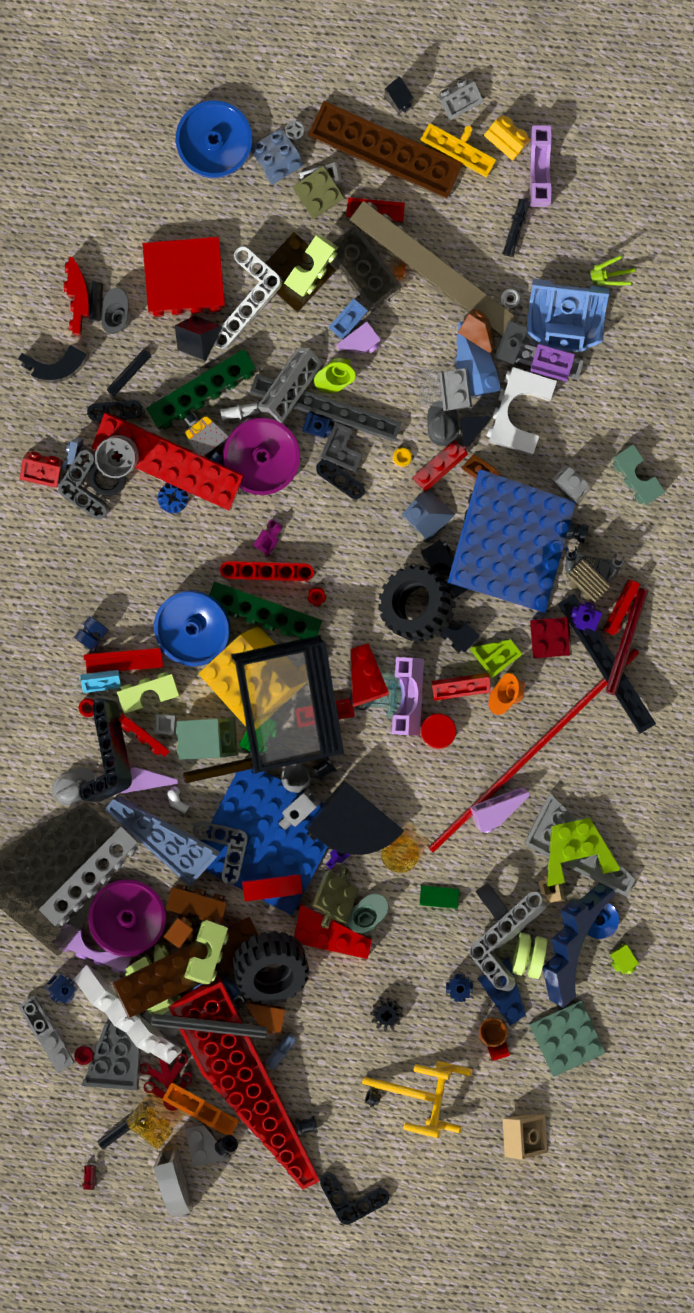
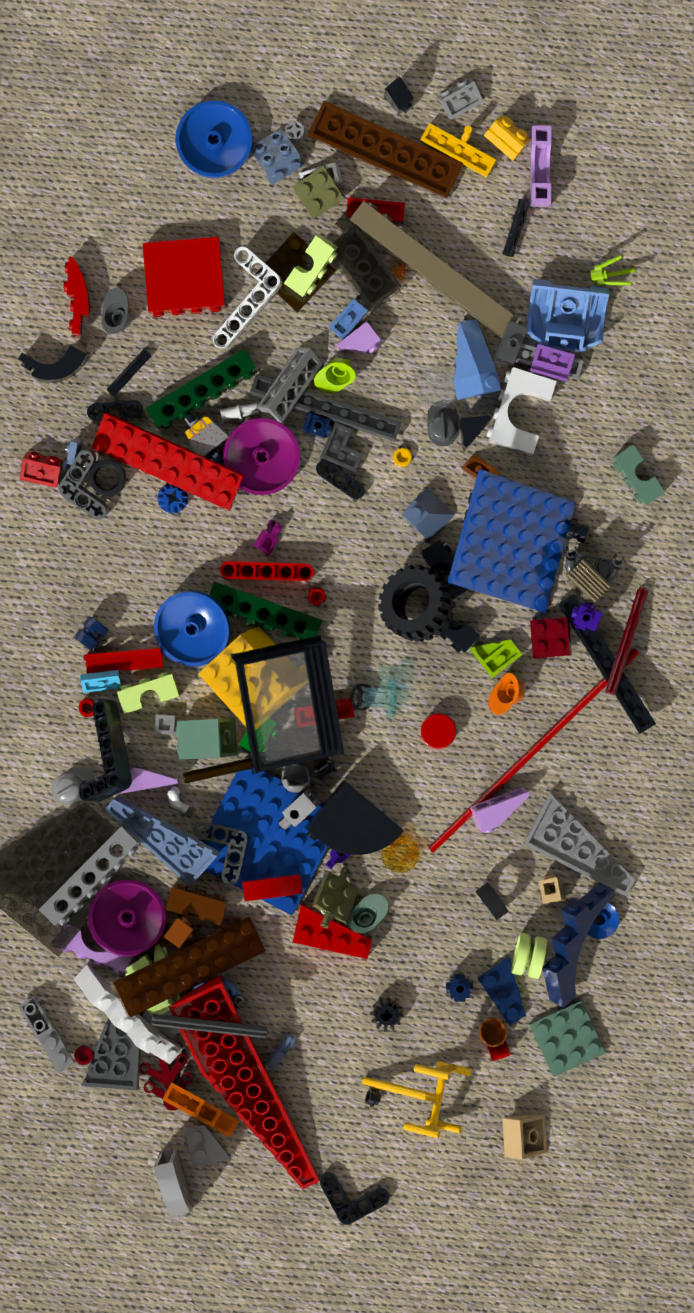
dark blue brick [43,972,77,1004] -> none
dark red pin [81,1165,97,1190] -> none
black piece [89,281,103,322] -> none
light grey wheel [95,435,139,478] -> none
black axle [98,1108,147,1149] -> none
red plate [118,713,170,757] -> none
clear yellow brick [126,1103,173,1150] -> none
black slope [175,316,222,361] -> none
yellowish green arch [184,920,229,985] -> none
black bush [215,1135,238,1156] -> none
black tyre [233,931,309,1004] -> none
dark orange slope [247,1001,286,1035] -> none
black bush [296,1116,318,1137] -> none
red wing [350,643,389,707] -> none
lavender arch [392,657,424,736] -> none
red plate [412,440,468,492] -> none
green slope [419,885,459,909] -> none
red plate [431,673,491,701] -> none
light grey plate [439,368,472,411] -> none
slope [457,309,495,353] -> none
light grey beam [470,892,548,991] -> none
white plate [501,289,520,308] -> none
lime wing [546,818,620,887] -> none
light grey torso [551,466,590,504] -> none
red plate [602,580,640,635] -> none
lime brick [609,943,639,975] -> none

